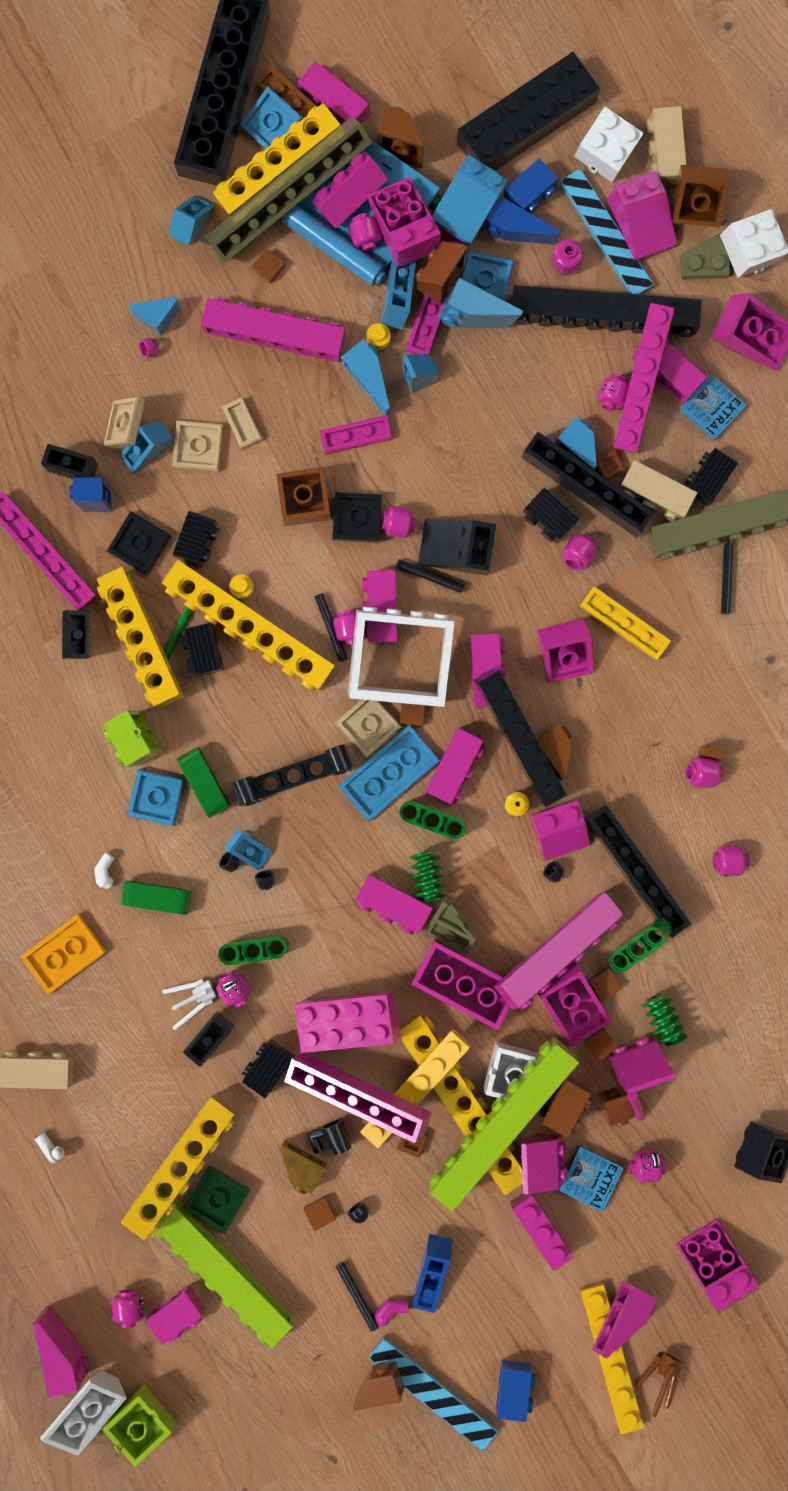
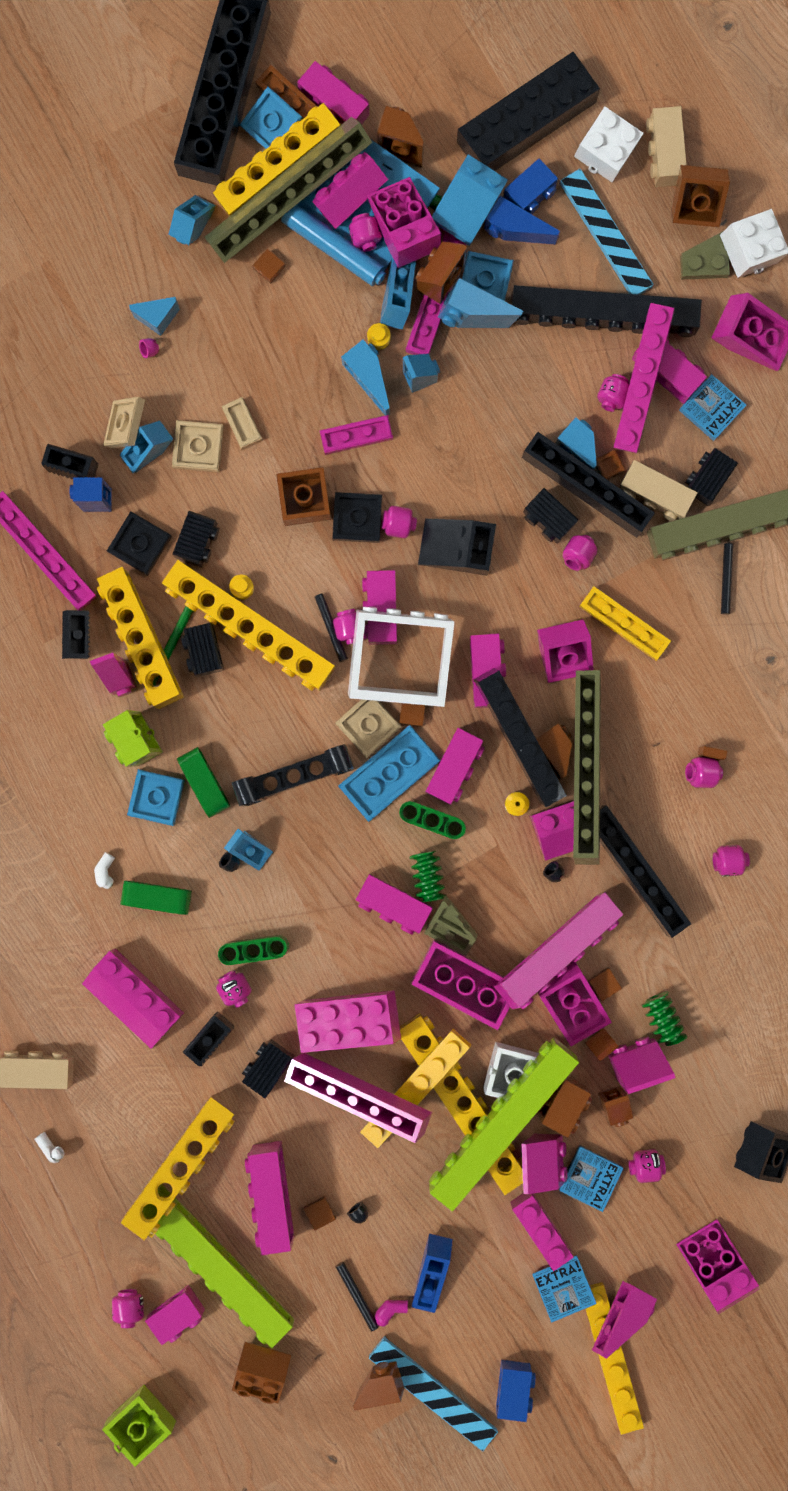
light orange tile [20,913,108,995] -> none
dark pink slope [33,1306,90,1398] -> none
white slope [40,1370,126,1455] -> none
white plant [162,979,217,1030] -> none
dark green plate [183,1164,250,1234] -> none
dark pink brick [201,297,345,363] -> none
black hinge [255,870,275,890] -> none
pearl gold slope [280,1140,326,1194] -> none
black piece [308,1119,352,1155] -> none
black bar [396,559,465,593] -> none
dark orange tile [397,1132,428,1158] -> none
dark pink head [552,239,584,275] -> none
dark pink slope [607,171,677,261] -> none
green beam [609,918,672,972] -> none
dark pink bar [628,1092,645,1121] -> none
dark orange plant [636,1352,681,1417] -> none
none -> dark pink slope [82,948,184,1049]
none -> dark pink slope [90,653,136,697]
none -> dark orange slope [232,1342,292,1404]
none -> dark pink brick [245,1141,295,1255]
none -> dark azure tile [532,1255,597,1323]
none -> olive brick [573,670,601,865]

